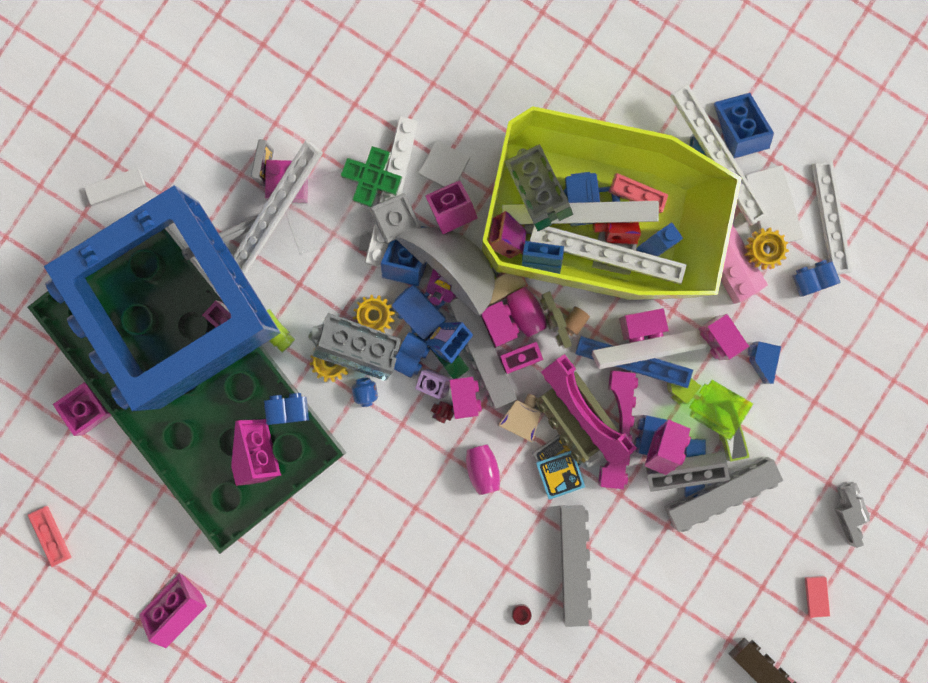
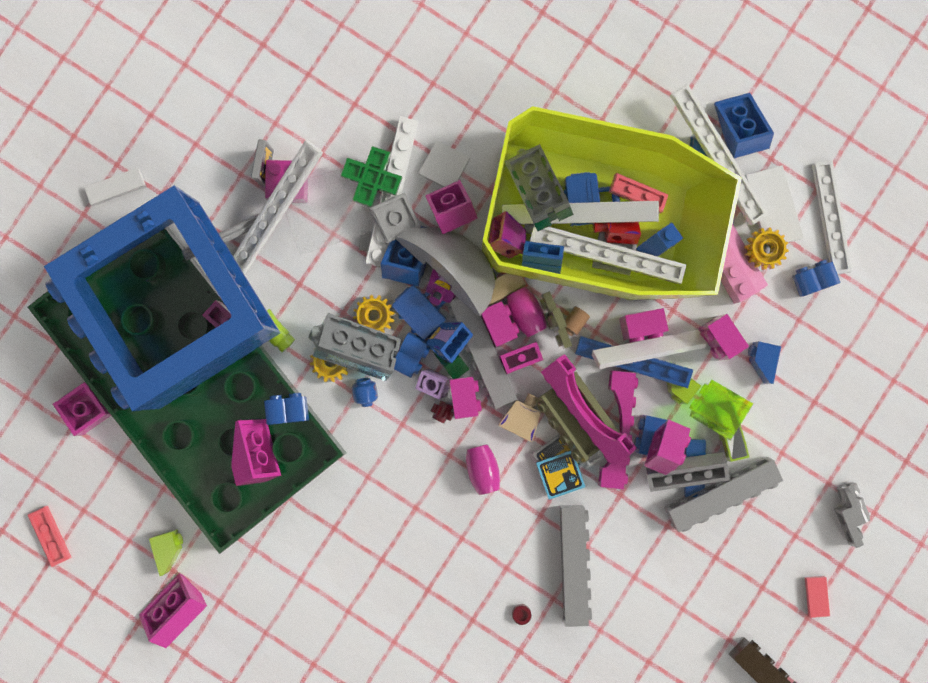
none -> lime slope [149,529,183,576]

